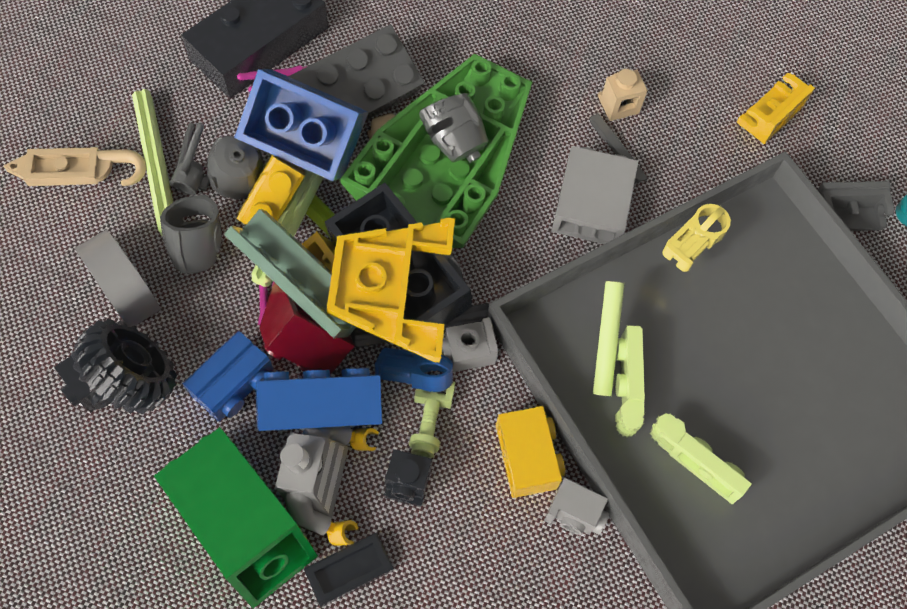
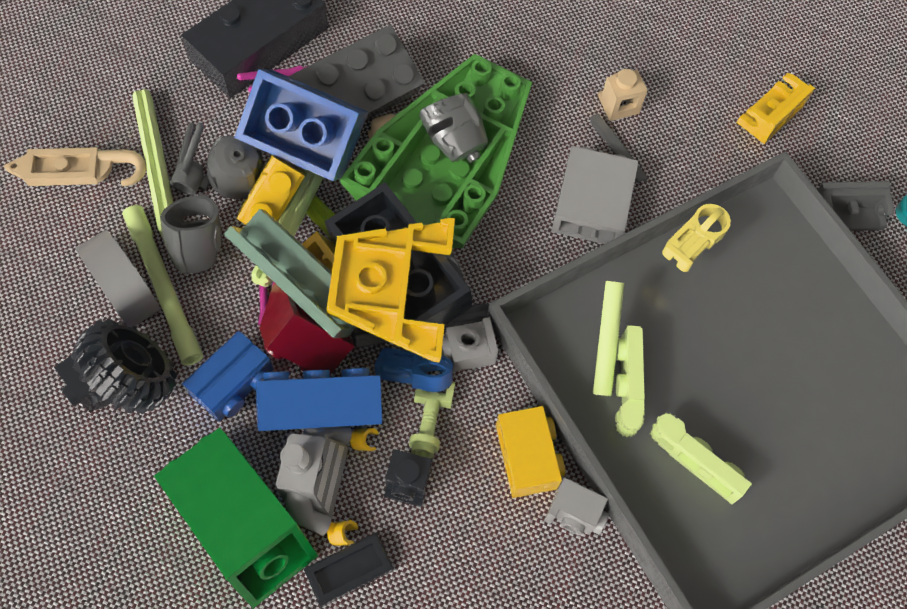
none -> yellowish green piece [122,205,204,366]

